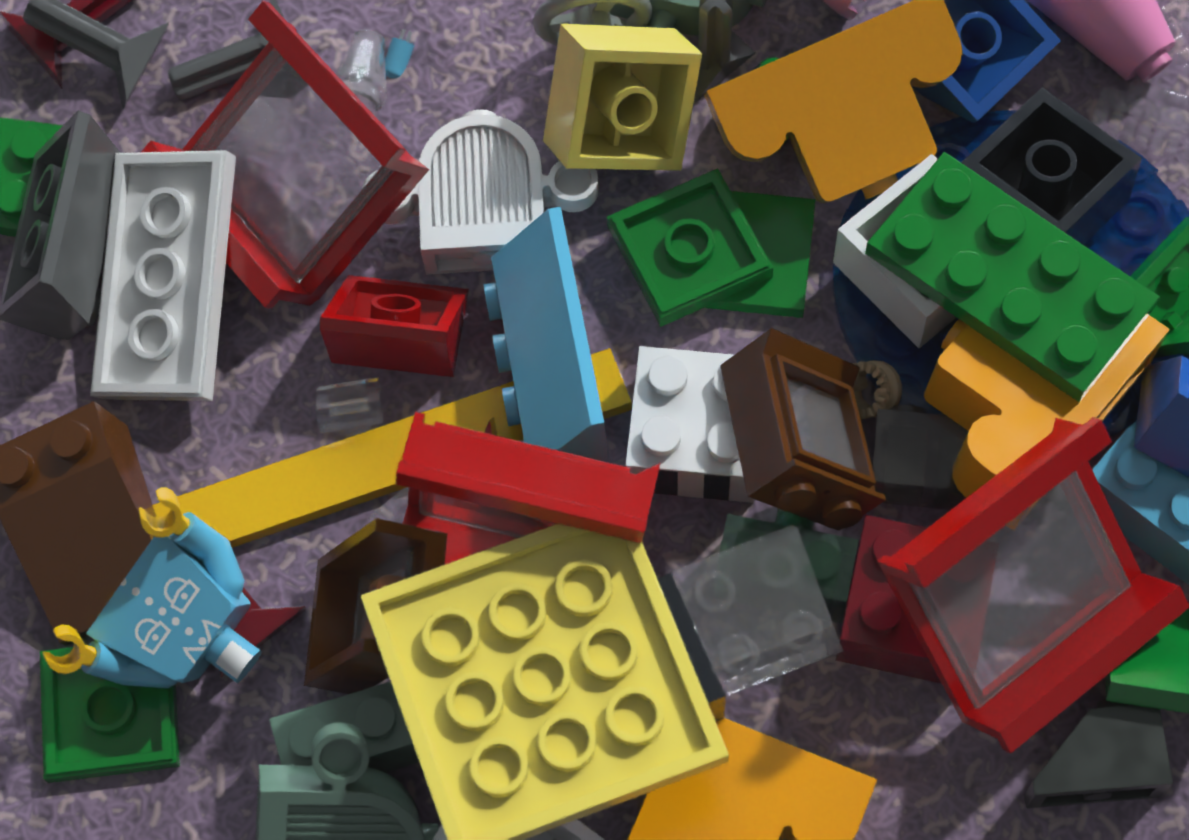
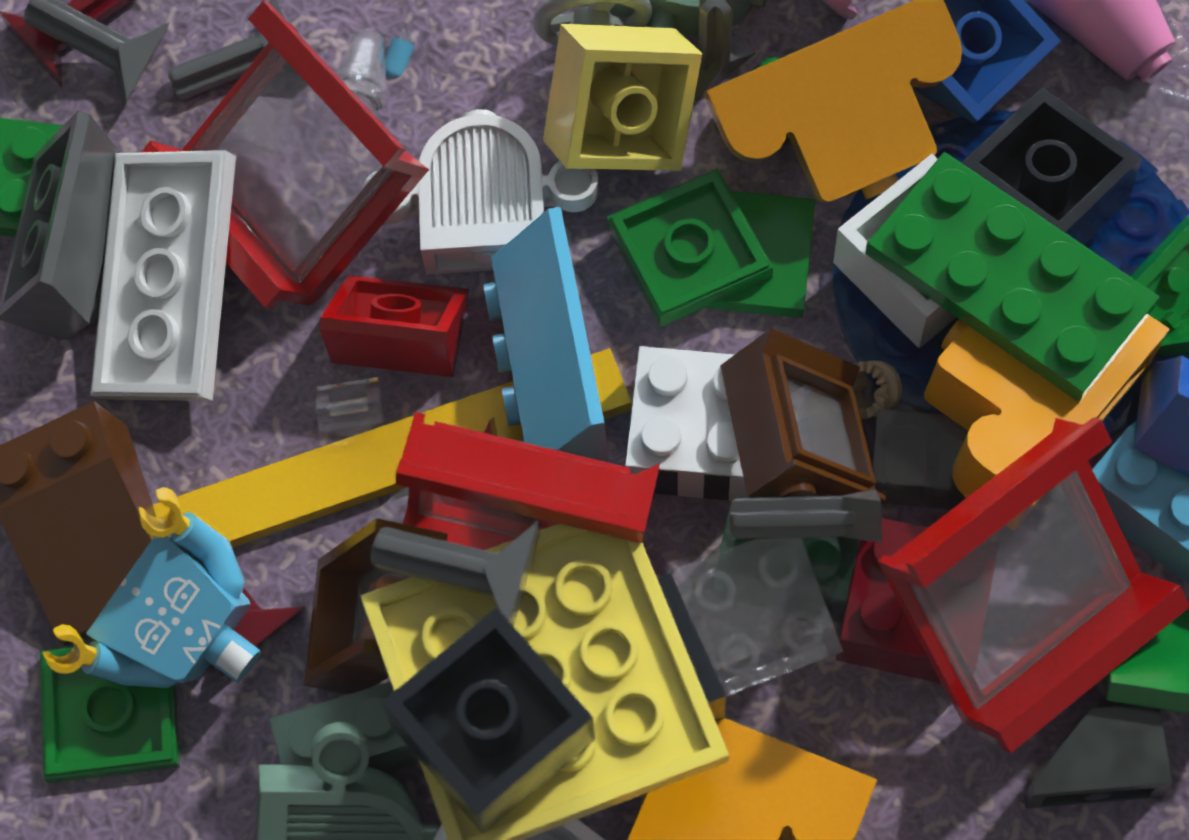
none -> dark grey piece [371,521,540,626]
none -> black brick [381,608,595,834]
none -> dark grey piece [730,489,882,543]

